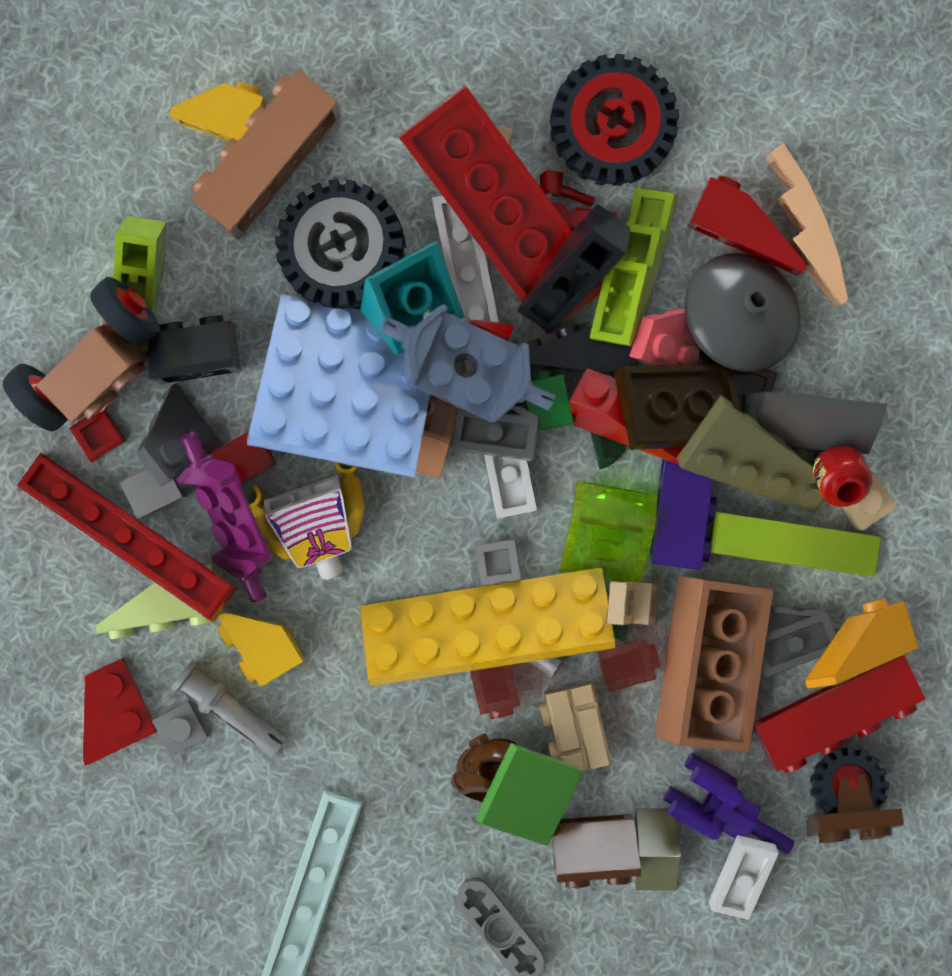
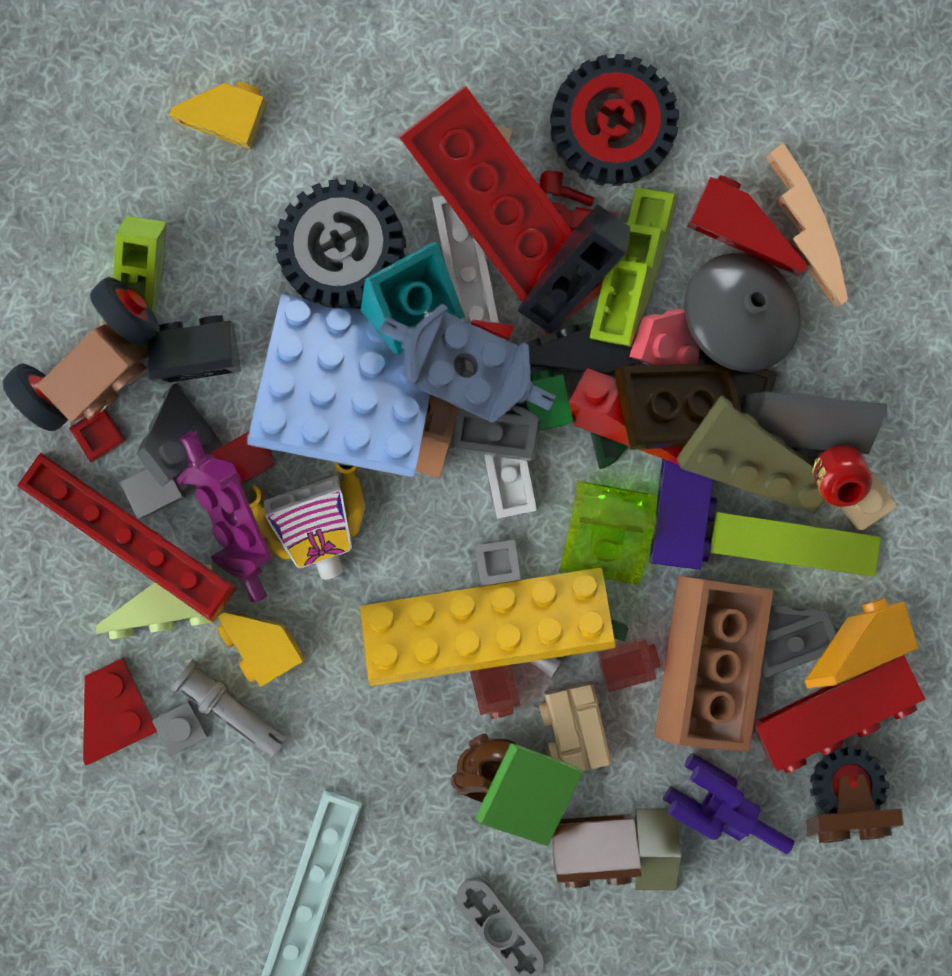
nougat slope [191,69,341,240] -> none
tan slope [607,581,659,625] -> none
white plate [708,835,779,920] -> none

